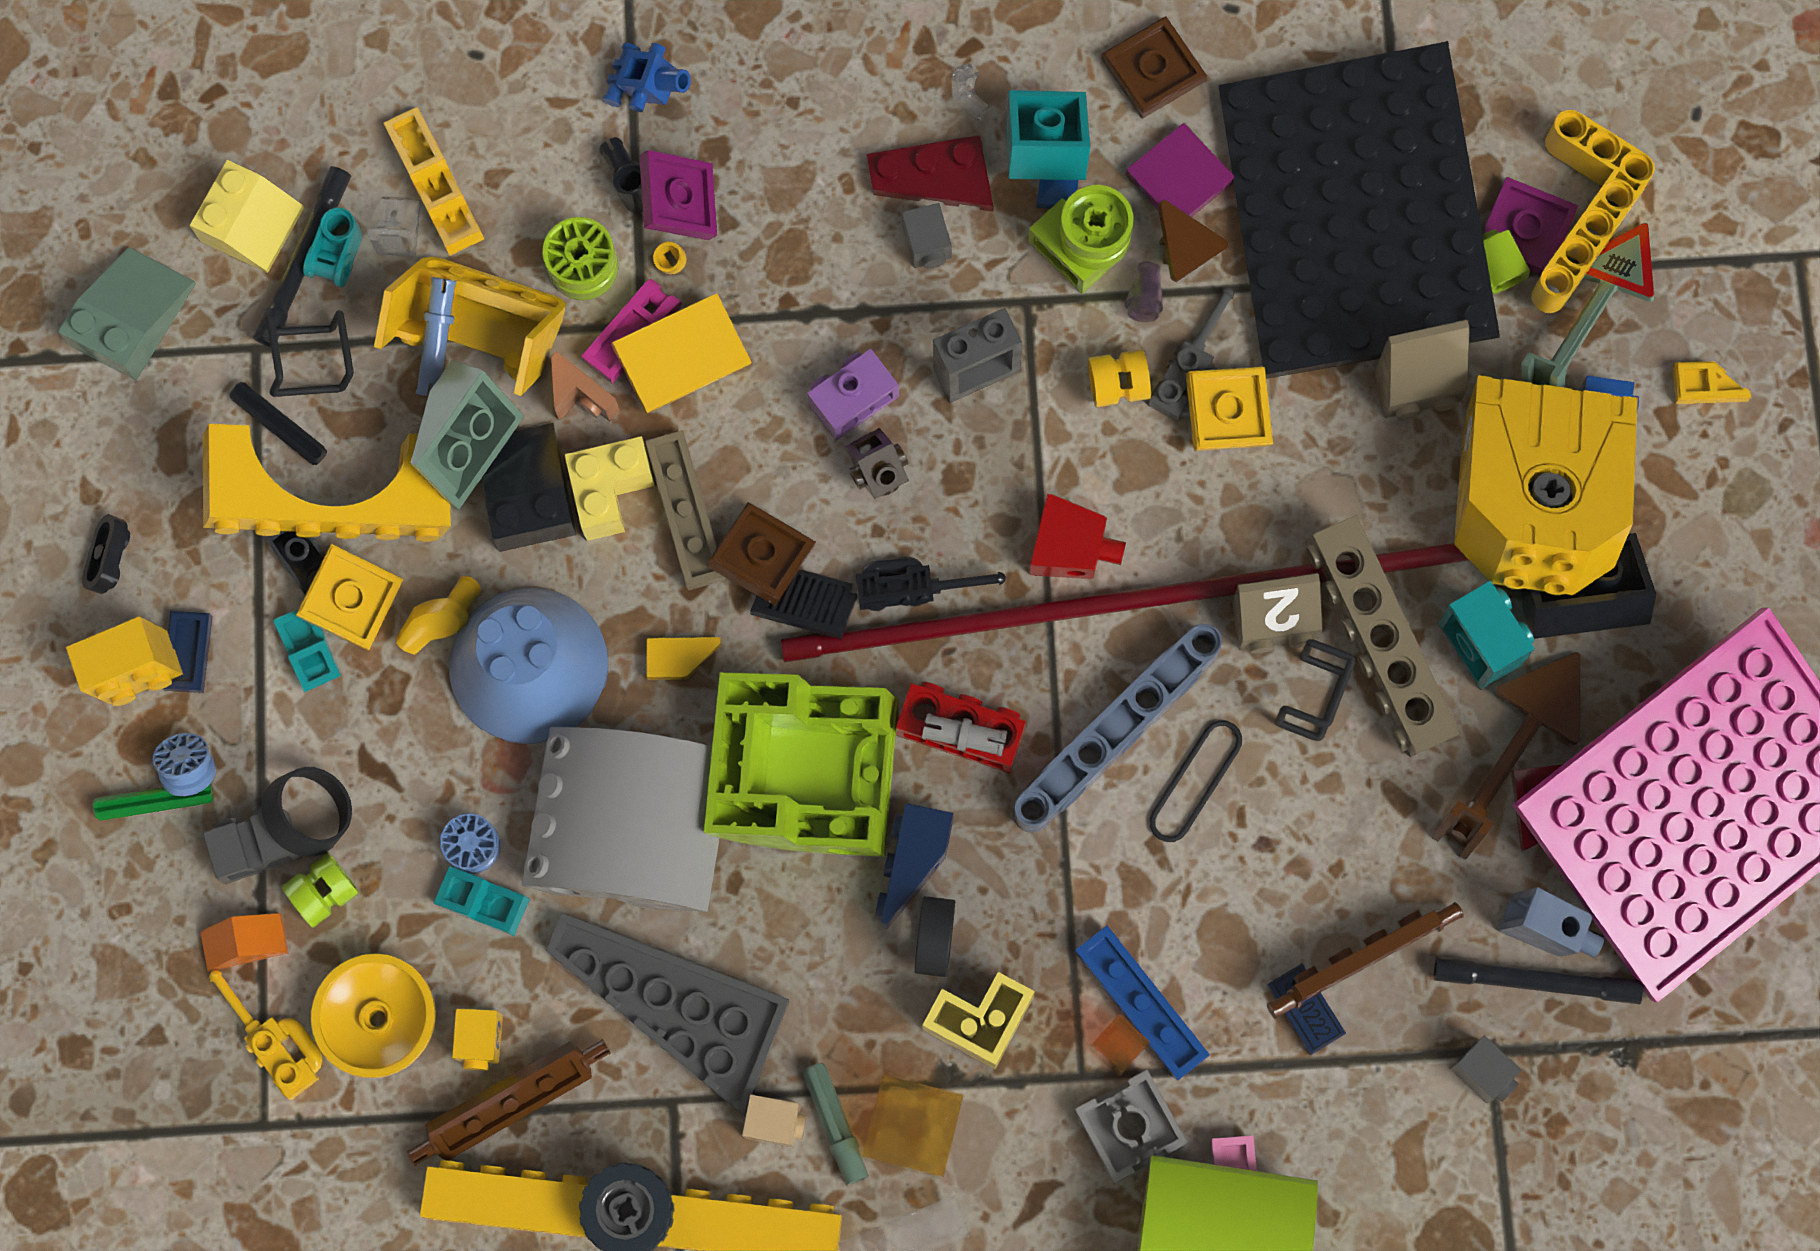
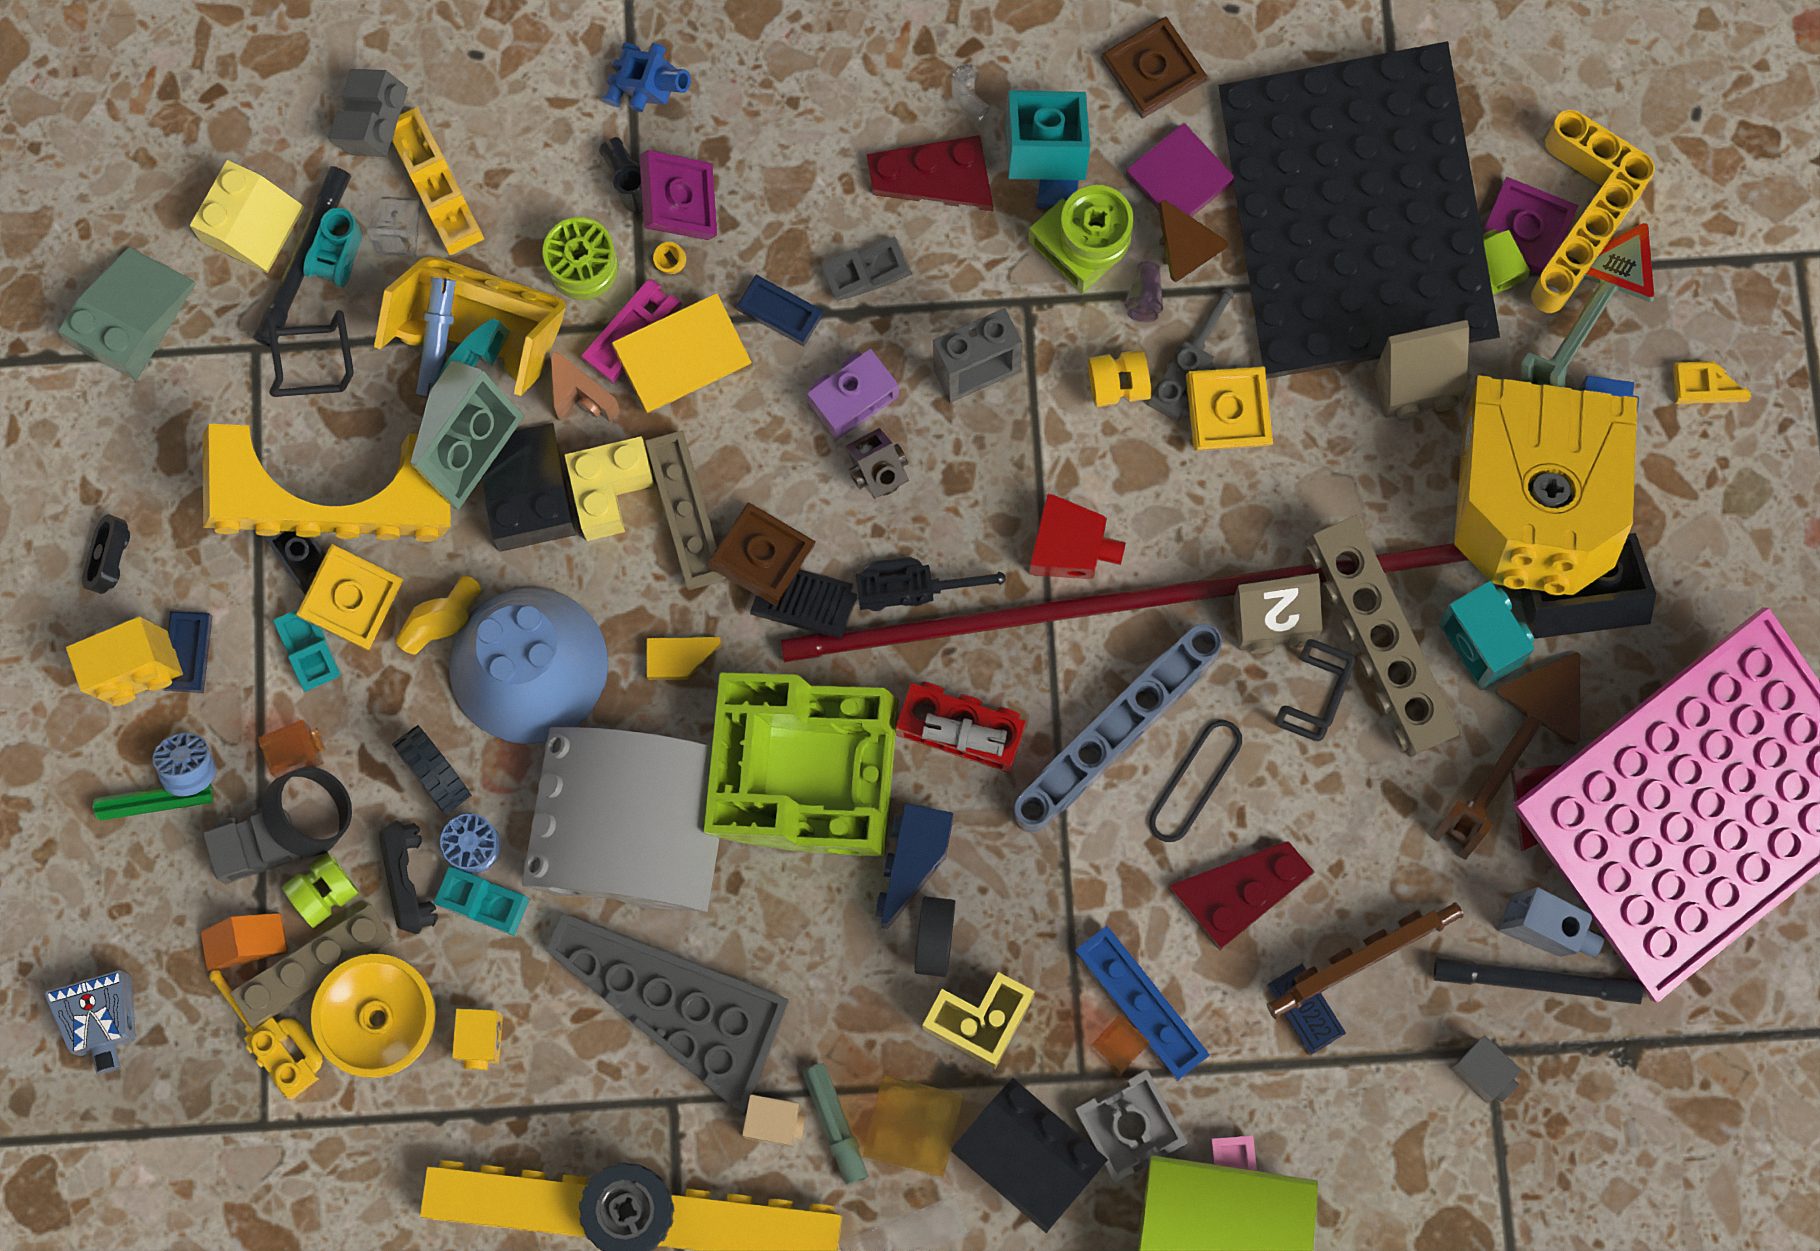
black axle [229,382,327,465] -> none
reddish brown plate [407,1038,611,1166] -> none
dark grey brick [902,203,952,269] -> none
none -> torso [45,970,136,1074]
none -> dark tan plate [230,904,394,1029]
none -> clear orange brick [258,720,326,779]
none -> dark grey brick [328,69,408,157]
none -> black piece [379,820,438,934]
none -> black wheel [392,725,472,815]
none -> teal slope [437,318,510,379]
none -> dark blue tile [736,274,824,347]
none -> dark grey slope [821,236,912,301]
none -> black slope [950,1078,1108,1233]
none -> dark red wing [1168,841,1314,951]

